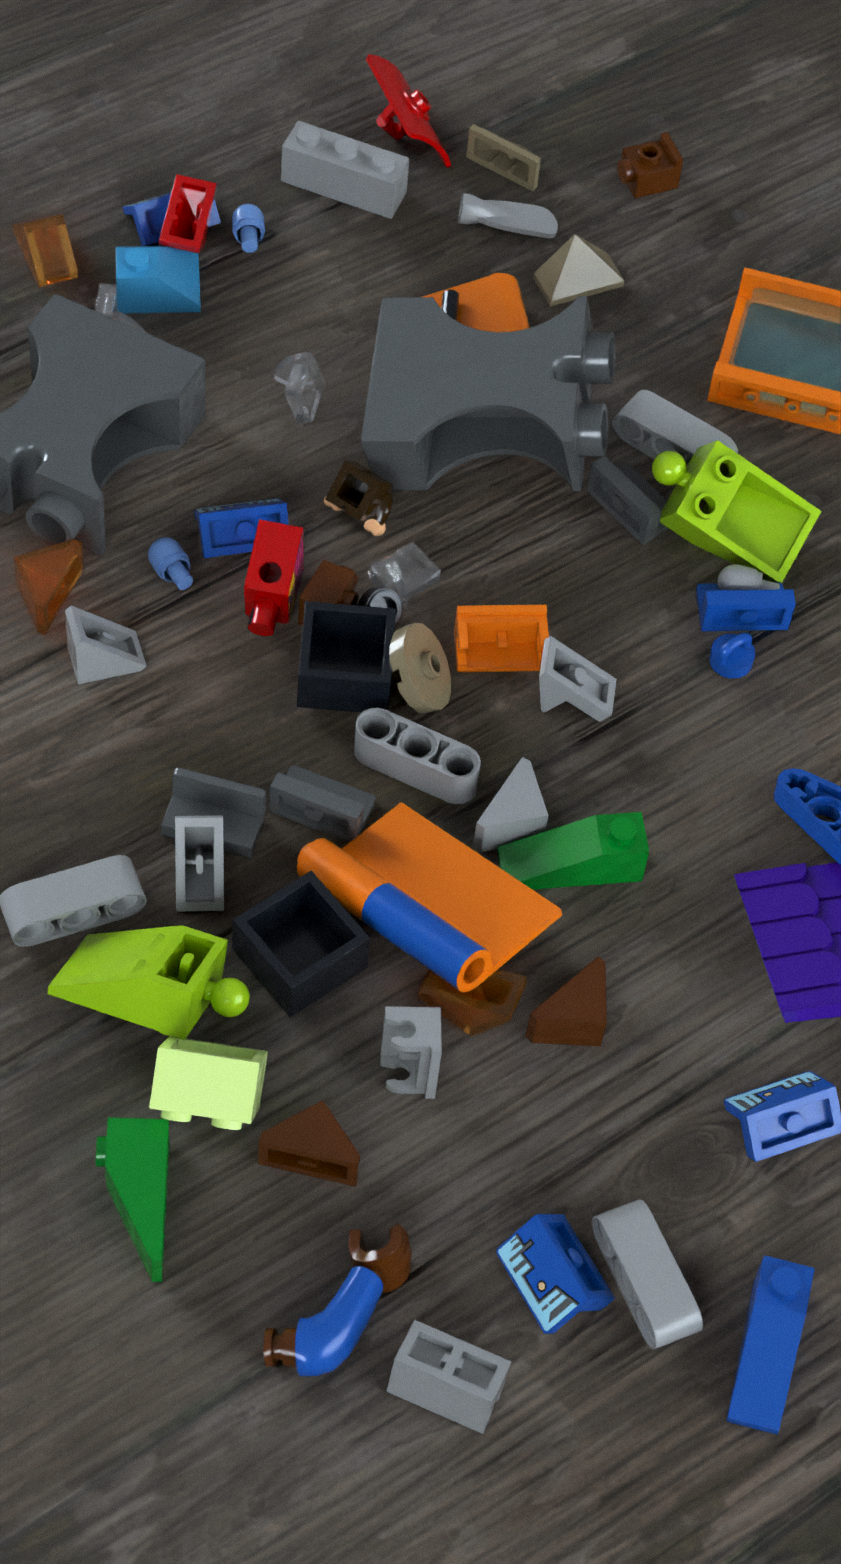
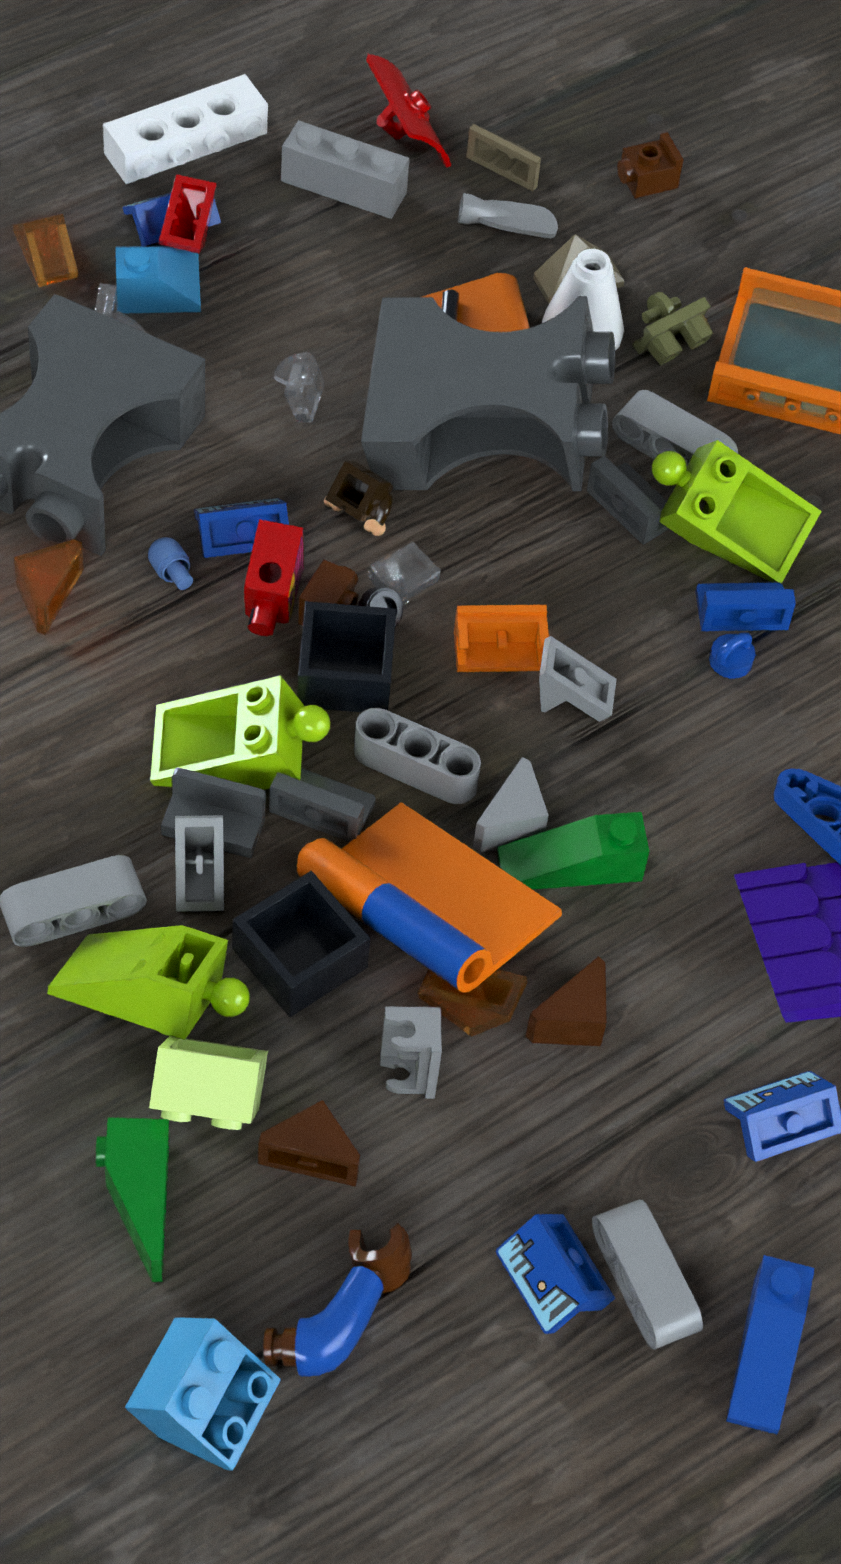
light grey slope [65,606,147,684] -> none
medium blue cylinder [232,204,265,253] -> none
light grey hinge [386,1320,511,1434] -> none
dark tan plate [389,623,451,714] -> none
light grey cylinder [717,564,780,590] -> none
none -> white brick [103,74,268,184]
none -> dark azure slope [125,1317,281,1471]
none -> lime slope [150,675,330,790]
none -> white cone [542,249,624,350]
none -> olive hips [633,292,713,366]

